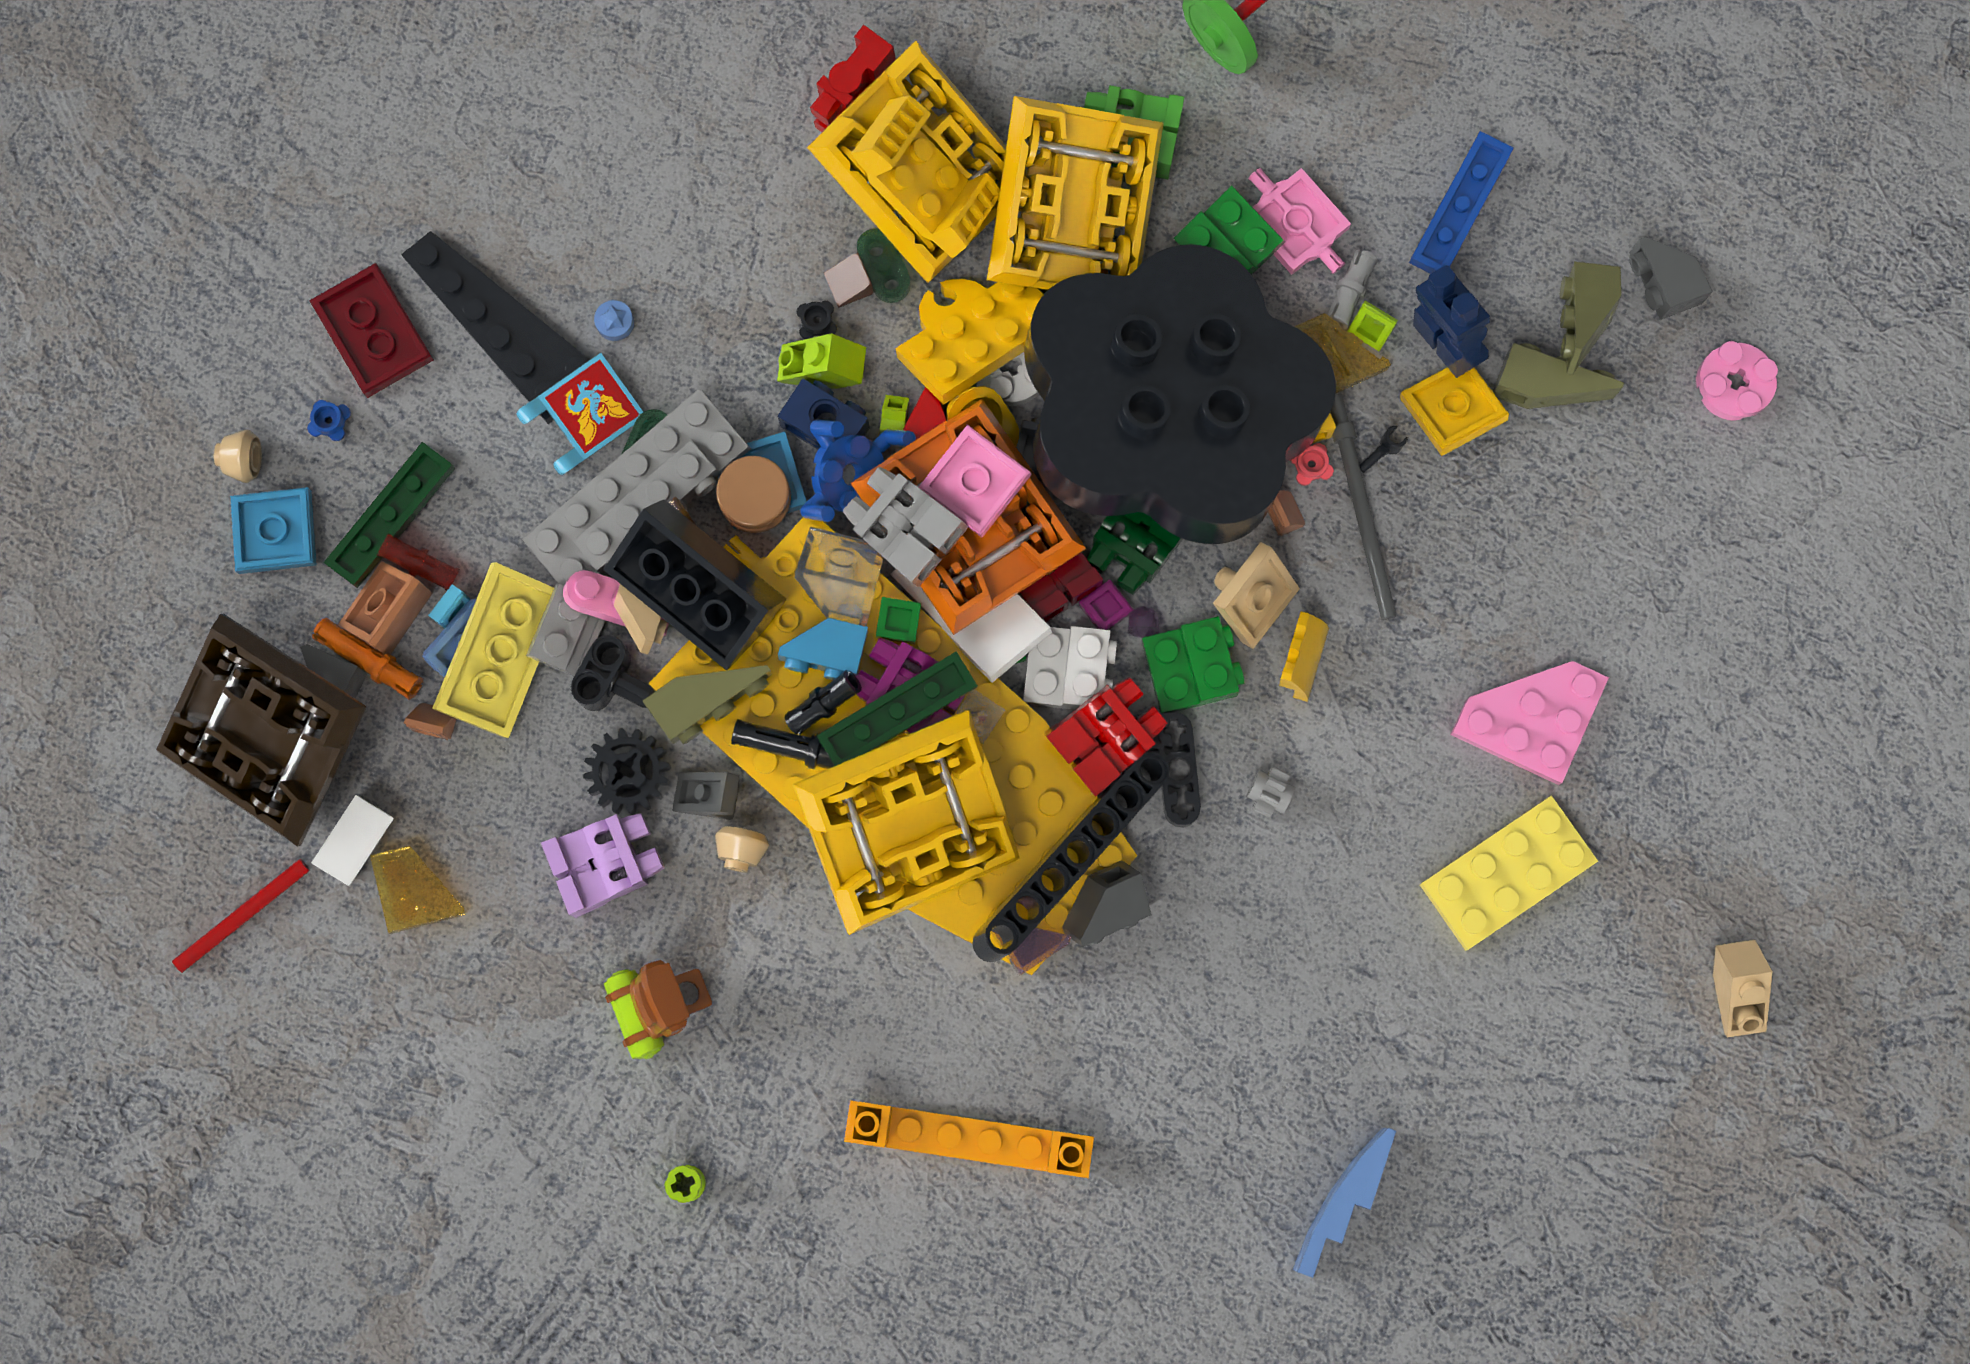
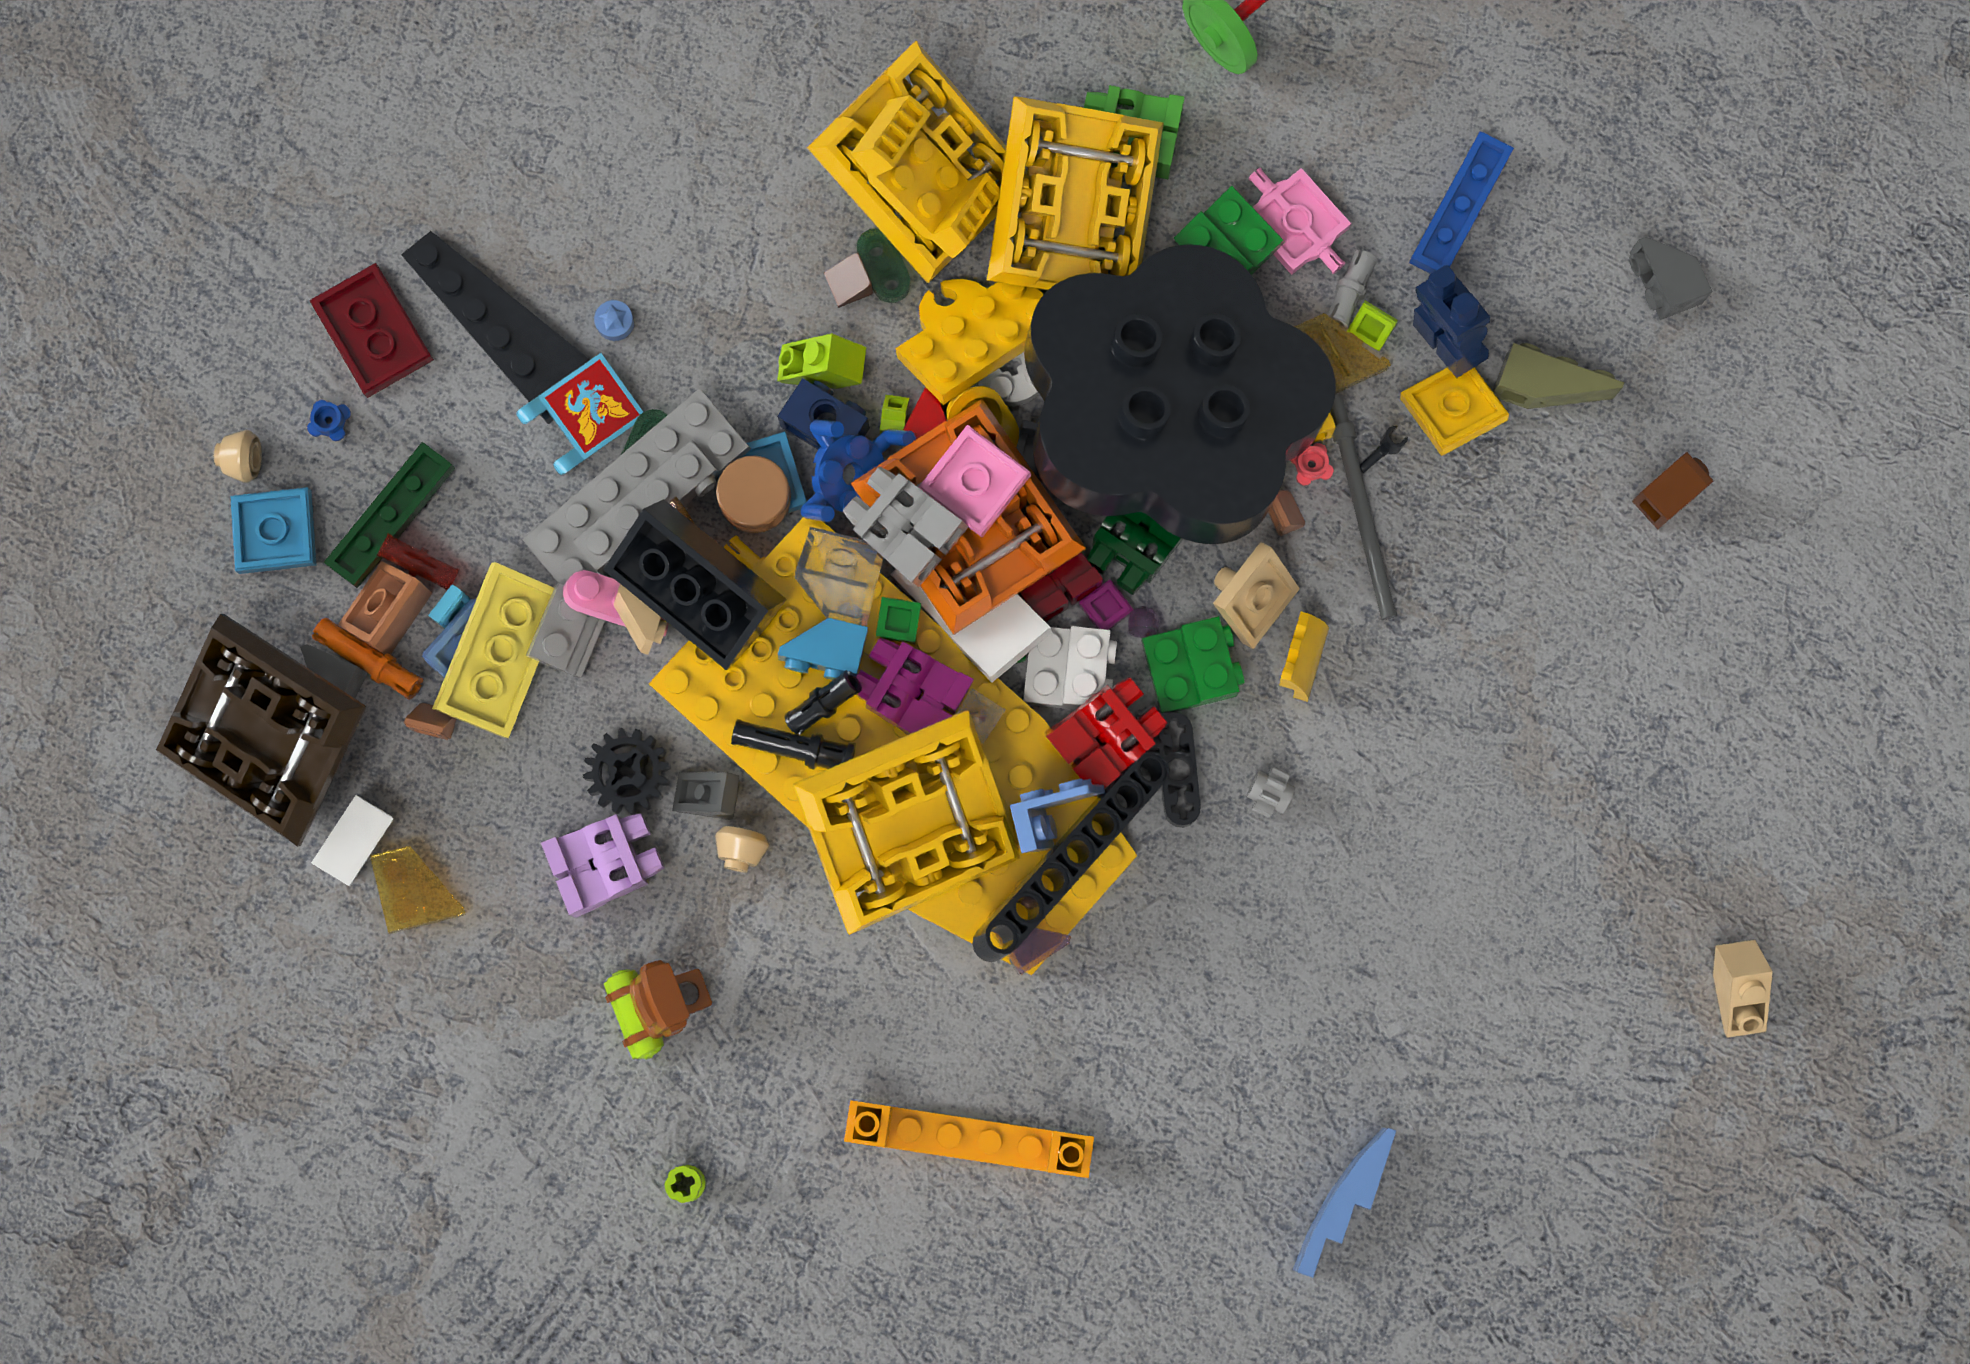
red bar [172,859,310,973] -> none
black beam [571,635,656,711] -> none
olive slope [643,665,772,745] -> none
black plate [796,300,837,340] -> none
red hips [810,25,896,132] -> none
dark green plate [817,651,978,766] -> none
dark grey slope [1062,860,1152,947] -> none
light yellow plate [1419,795,1598,951] -> none
bright pink plate [1450,661,1609,785] -> none
olive slope [1560,261,1621,375] -> none
bright pink plate [1696,341,1778,421] -> none
none -> medium blue bracket [1010,779,1105,853]
none -> reddish brown slope [1632,452,1714,530]

